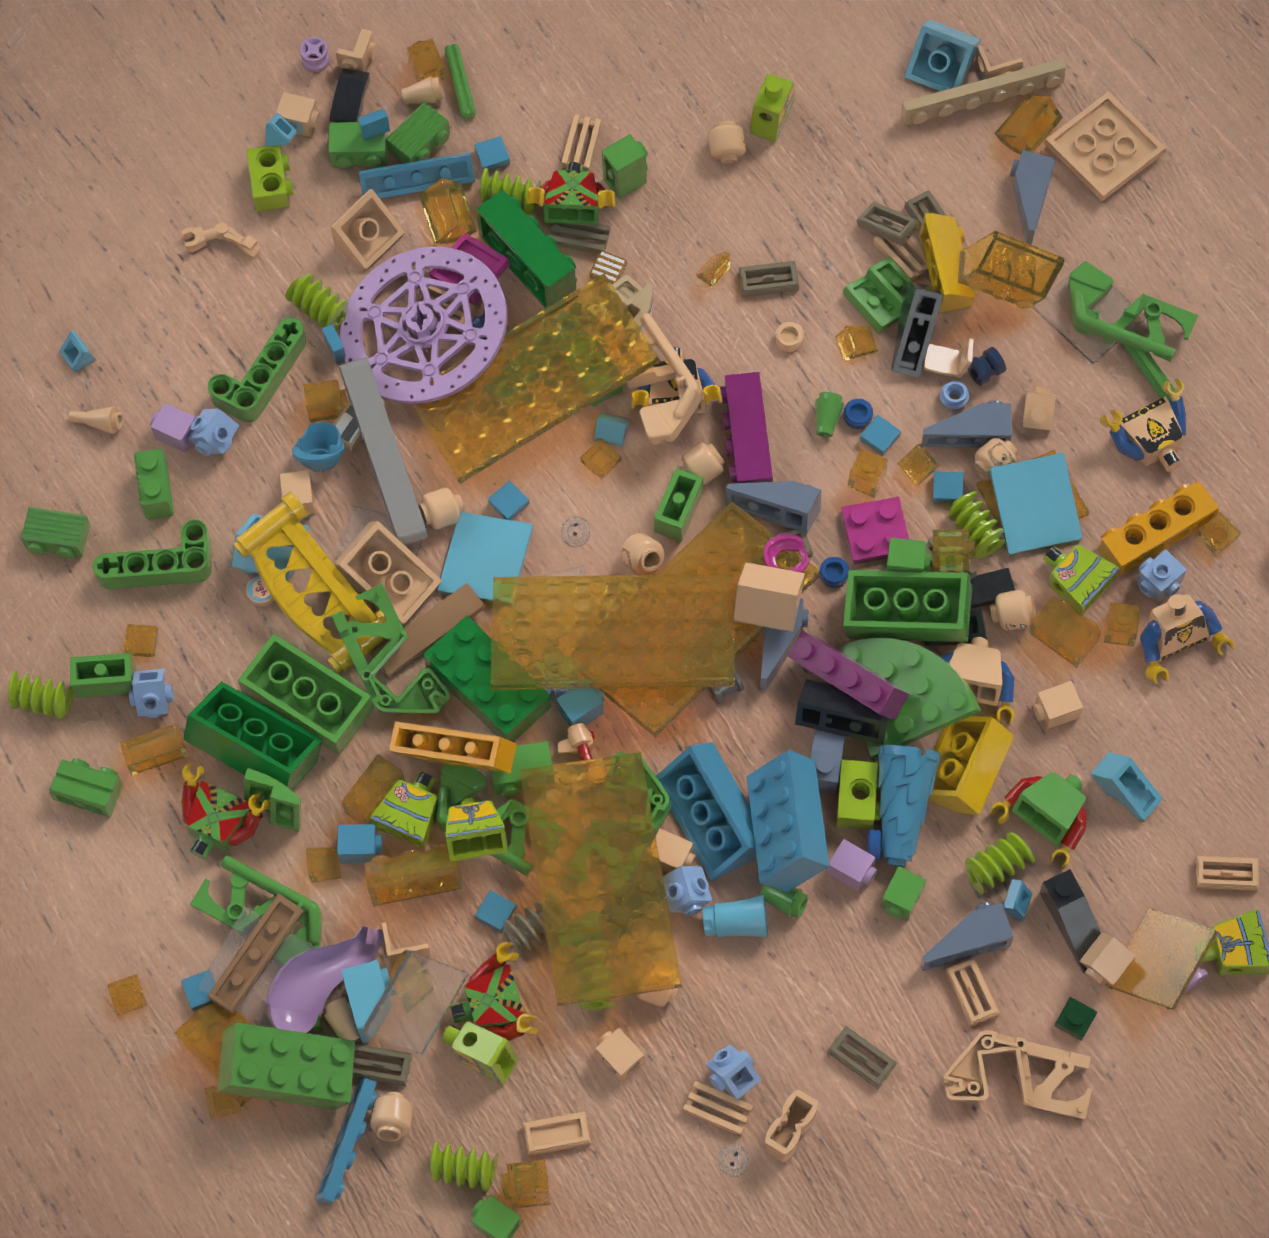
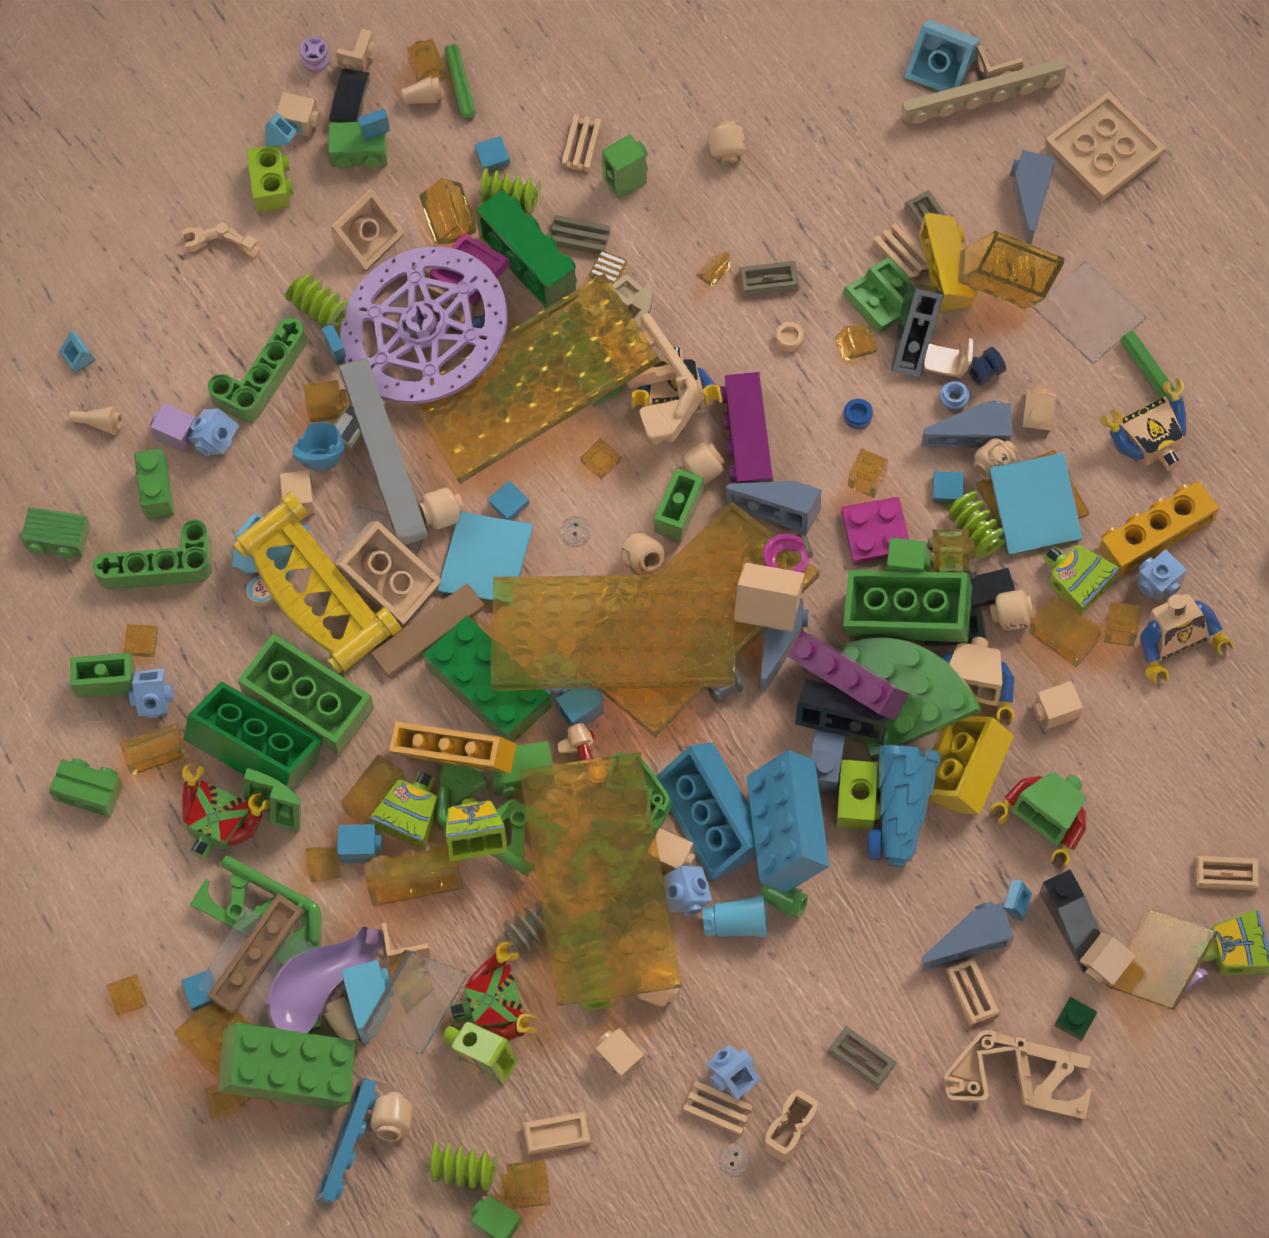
lime piece [7,671,75,719] -> none
bright green piece [331,584,450,713] -> none
dark tan tile [352,1044,413,1086] -> none
dark azure plate [359,152,475,198] -> none
bright green brick [386,102,450,163] -> none
dark azure tile [475,890,517,933] -> none
torso [526,162,616,224] -> none
medium azure slope [594,413,629,447] -> none
lime torso [750,74,795,142] -> none
bright green cone [815,392,844,437] -> none
blue tile [819,557,849,588] -> none
lavender brick [827,839,877,891] -> none
dark tan tile [856,201,920,246] -> none
dark azure tile [860,415,901,456] -> none
bright green brick [881,866,926,920] -> none
clear yellow plate [897,444,940,486] -> none
lime piece [965,832,1035,895] -> none
clear yellow brick [994,95,1063,155] -> none
bright green piece [1068,262,1198,362] -> none
medium azure arch [1090,752,1163,821] -> none
clear yellow plate [1198,512,1241,555] -> none

